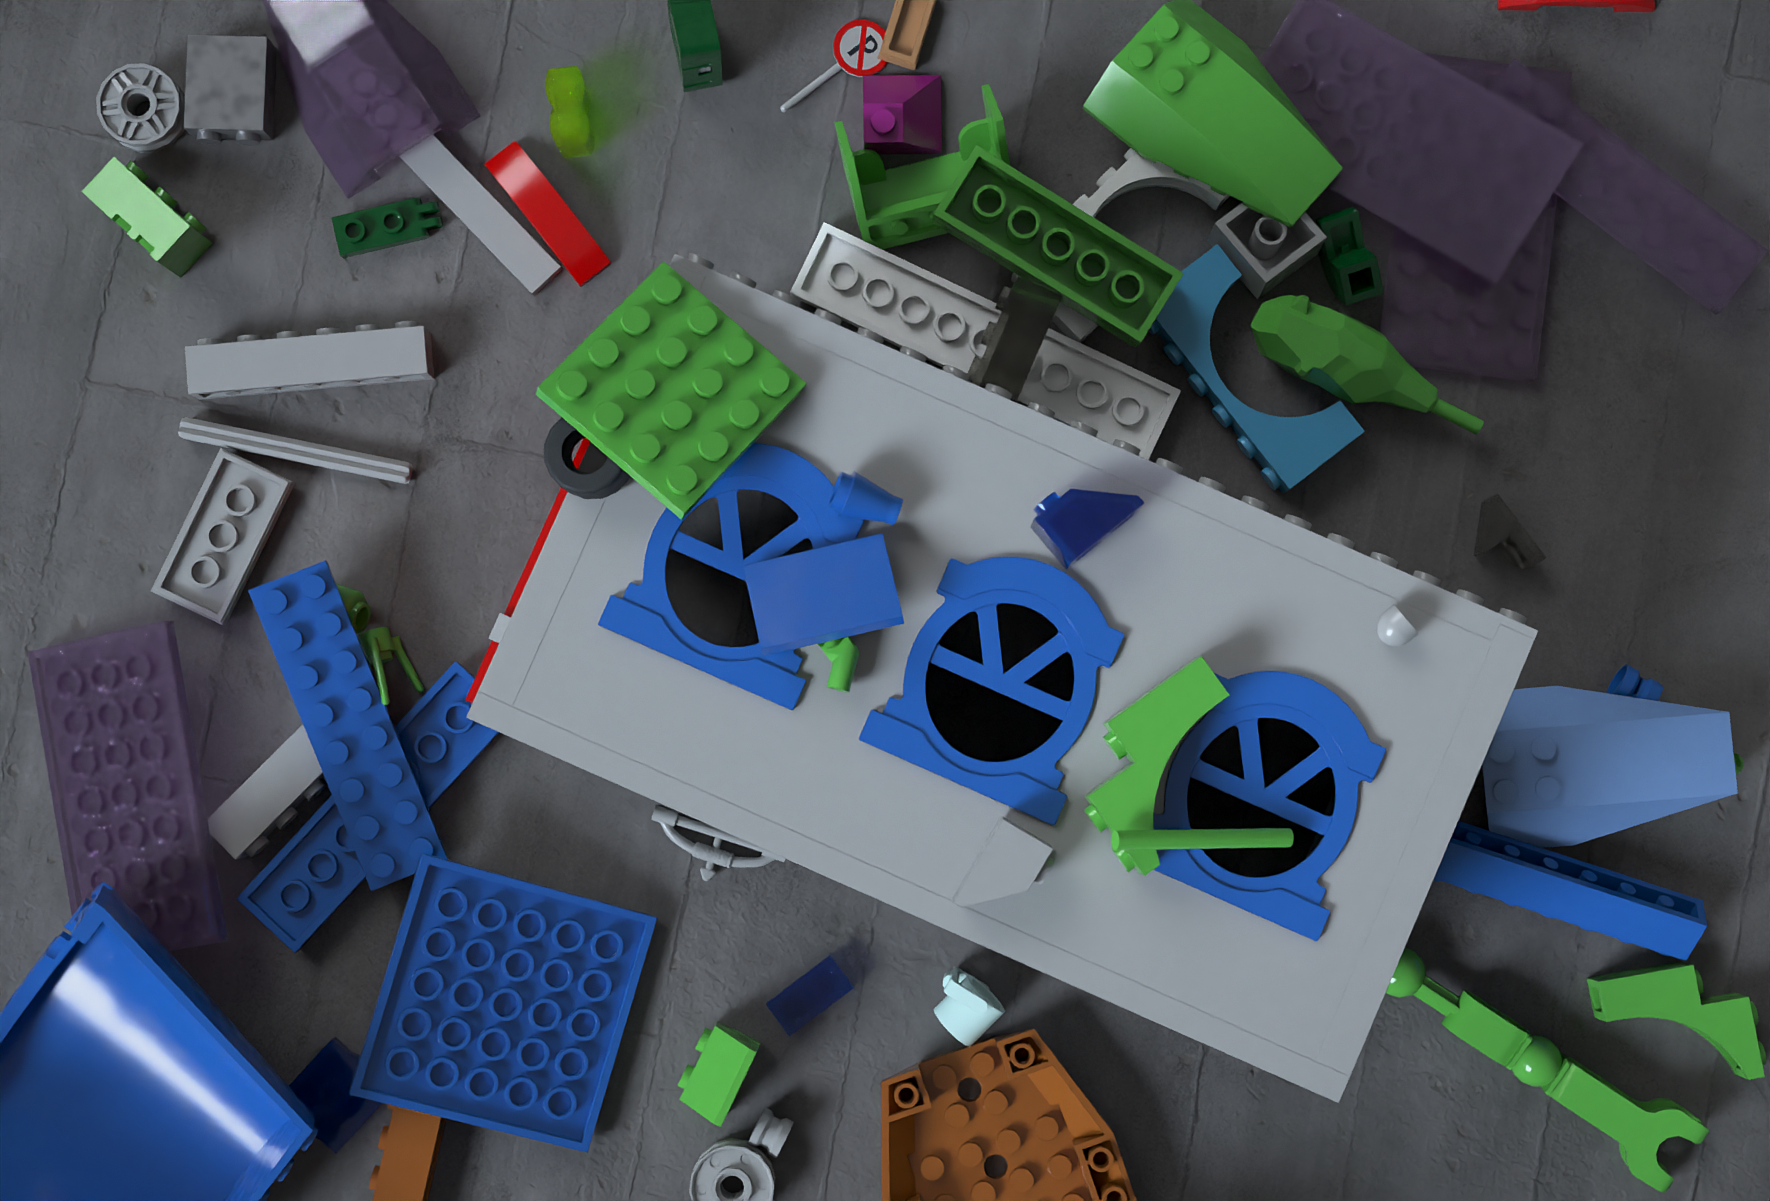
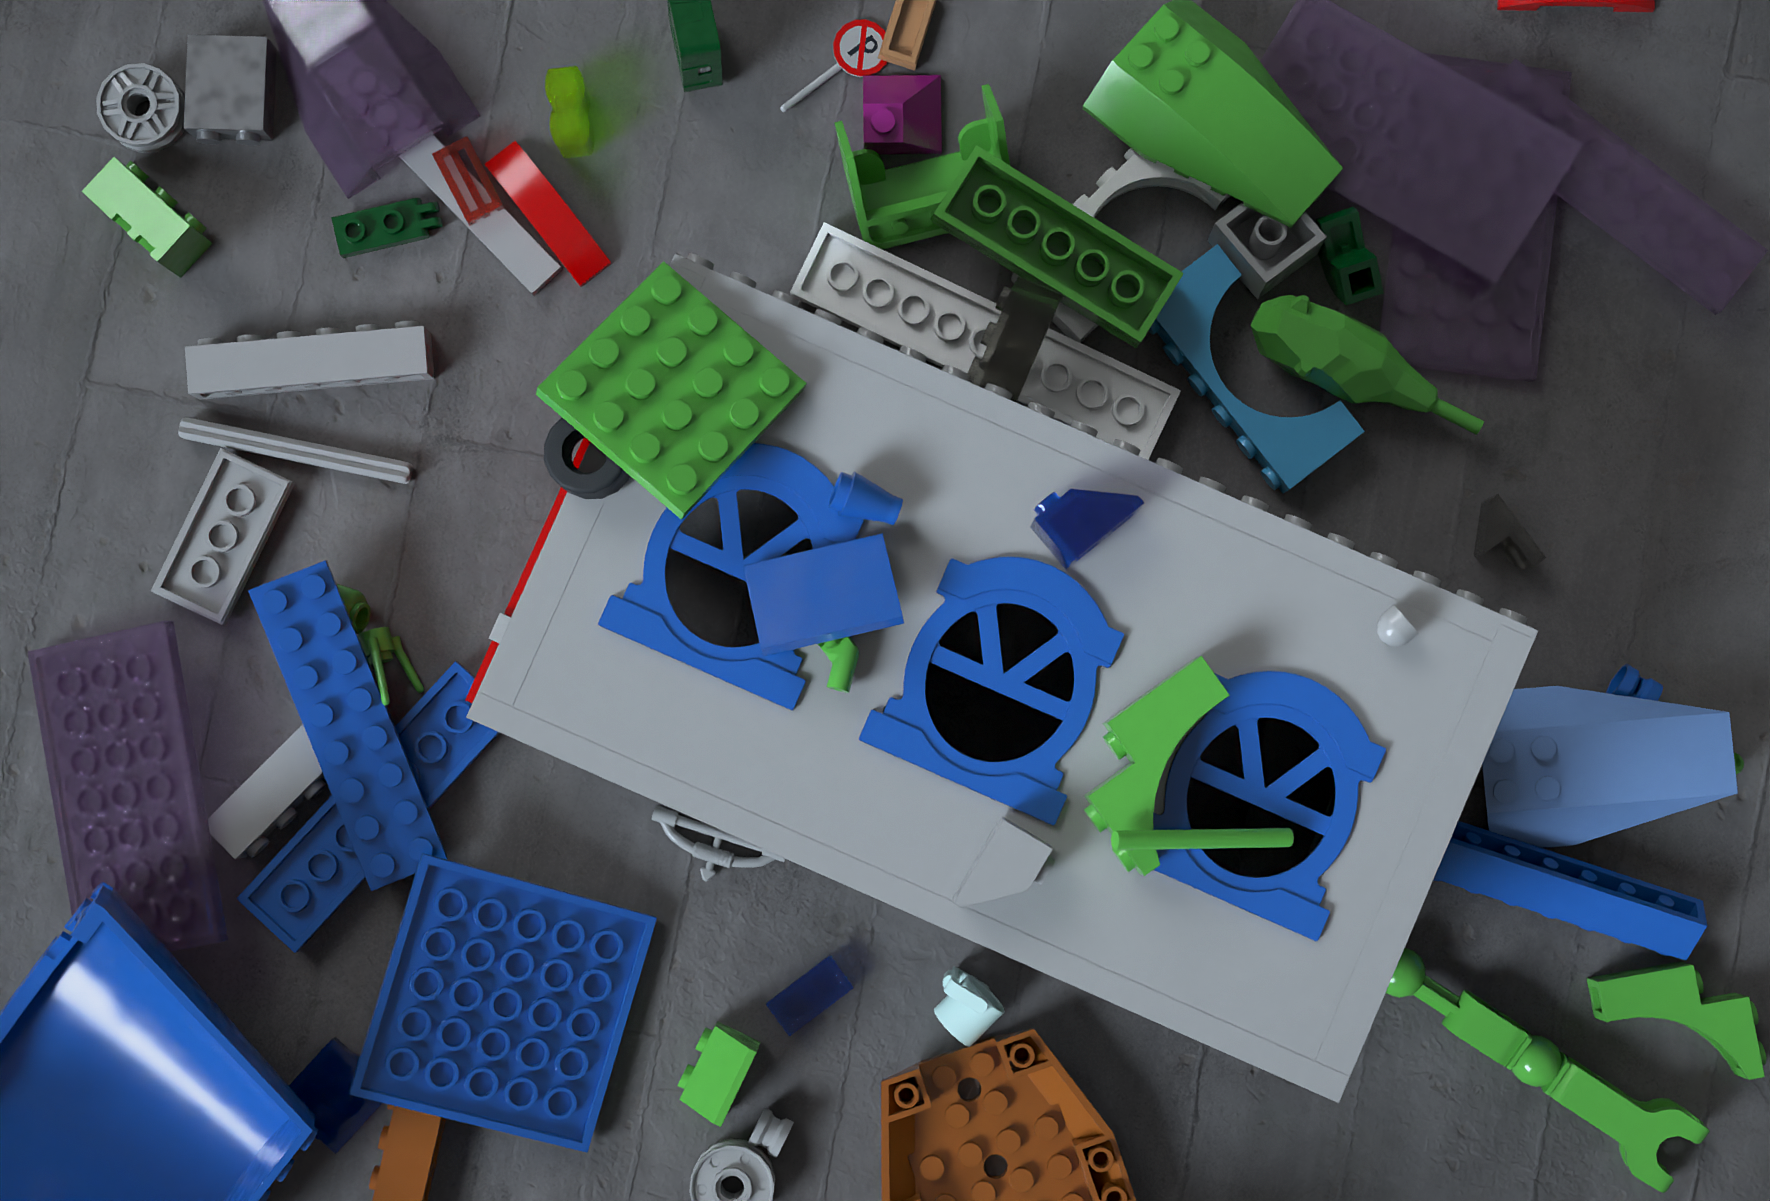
none -> clear red tile [432,136,505,226]

